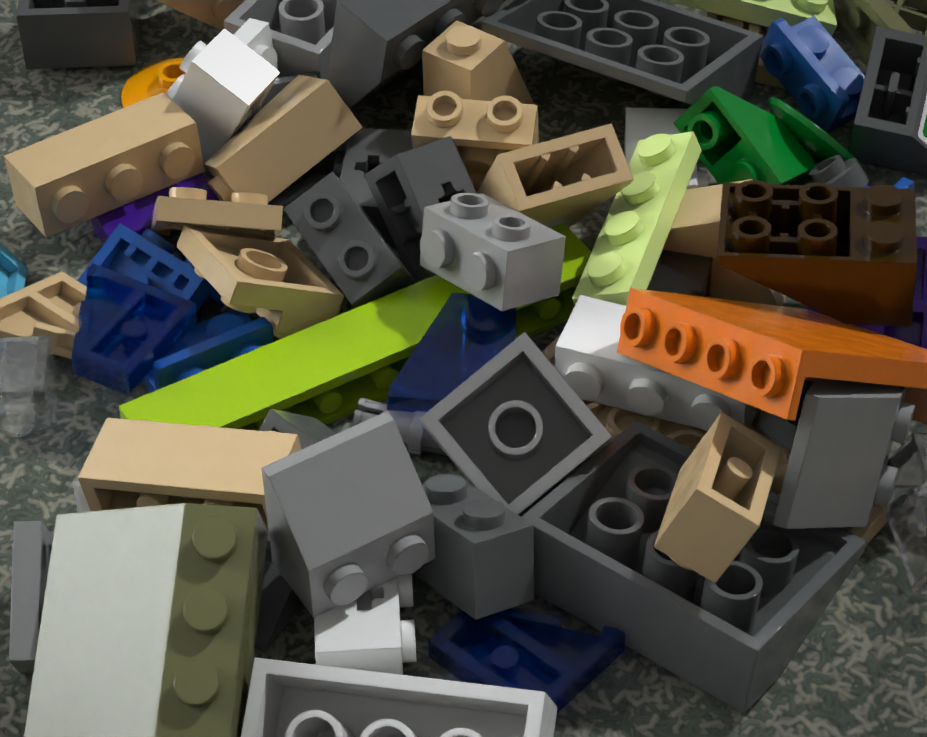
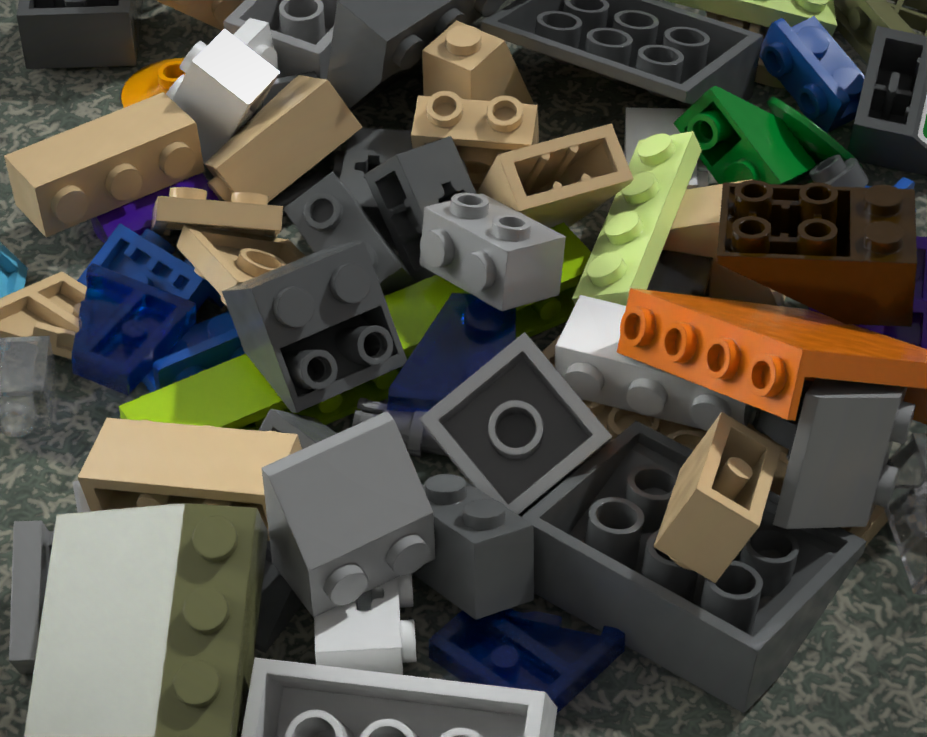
none -> dark grey slope [222,242,408,413]

